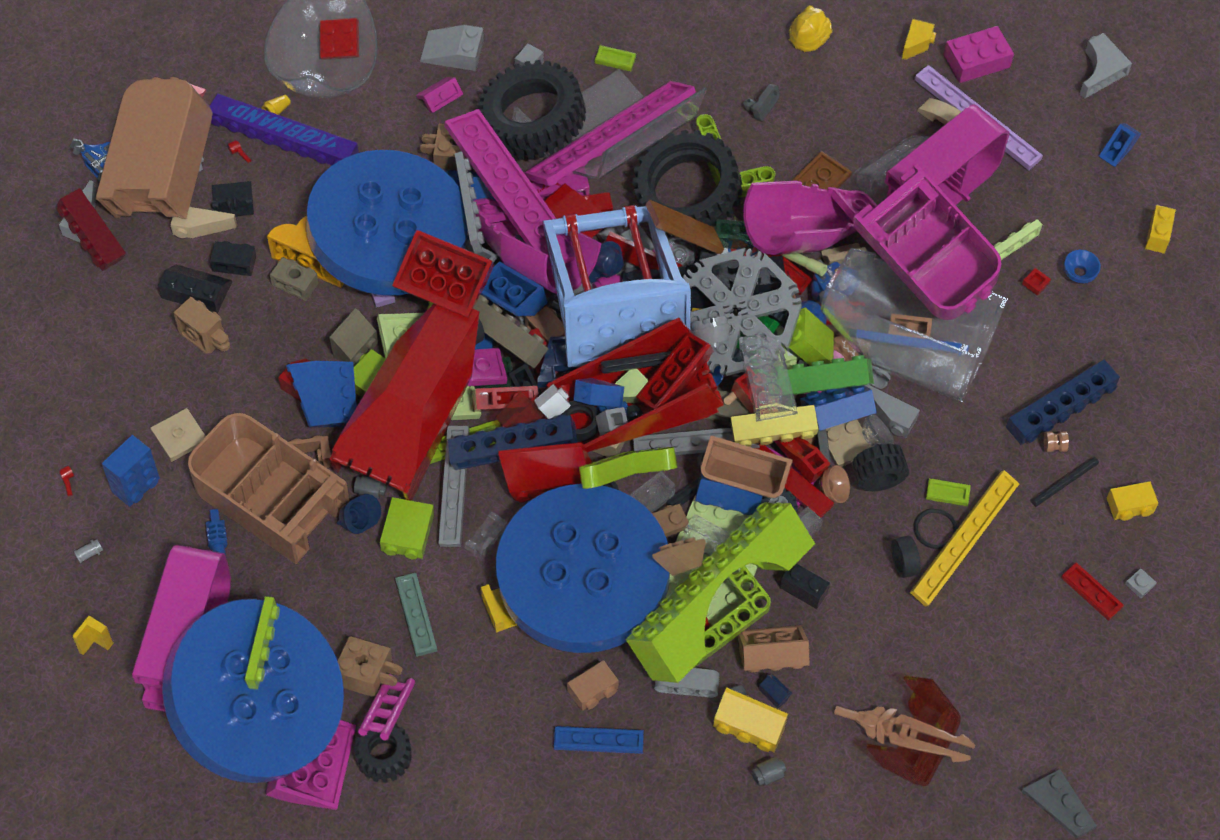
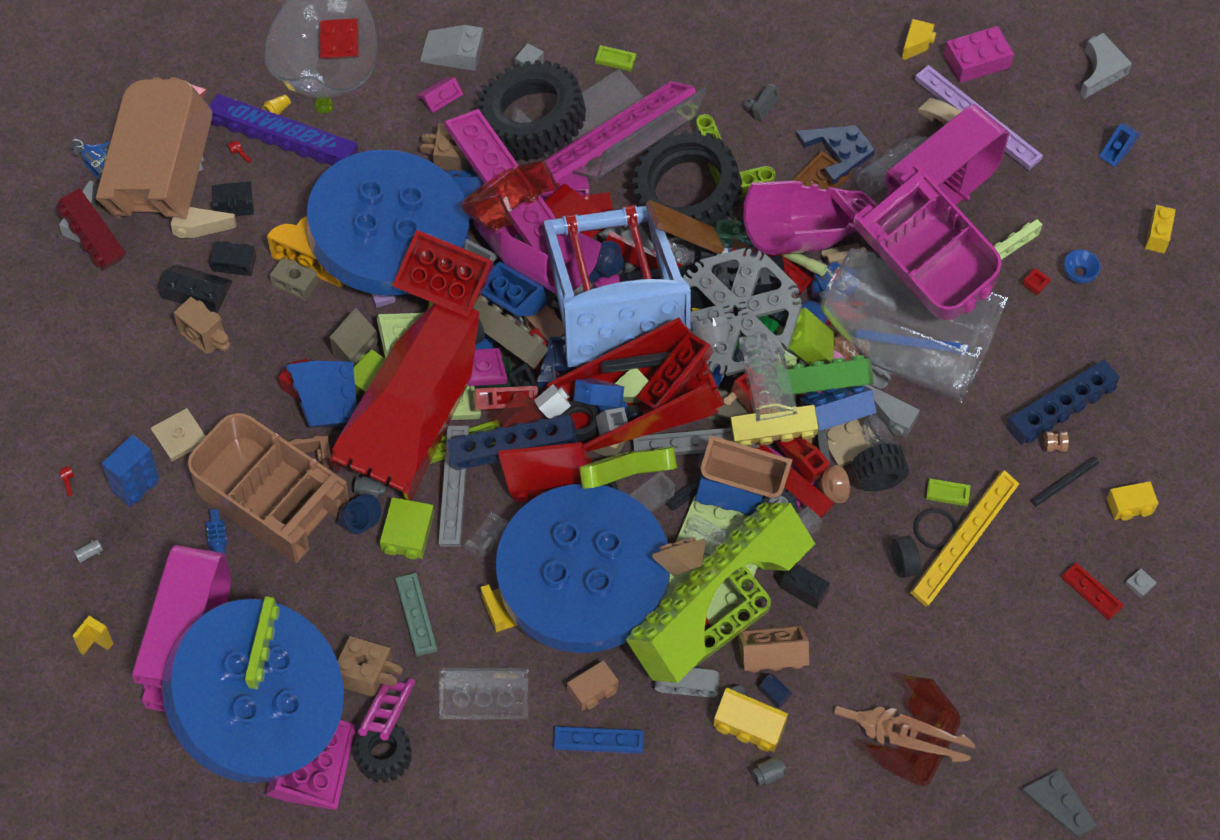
light grey plate [455,151,485,254] -> none
medium nougat bracket [651,504,690,537] -> none
yellow head [789,6,833,52] -> none
nougat brick [889,314,933,339] -> none
none -> clear neon green plate [314,96,333,114]
none -> clear slope [439,668,528,719]
none -> clear red windscreen [460,159,558,232]
none -> dark blue wing [796,125,875,184]

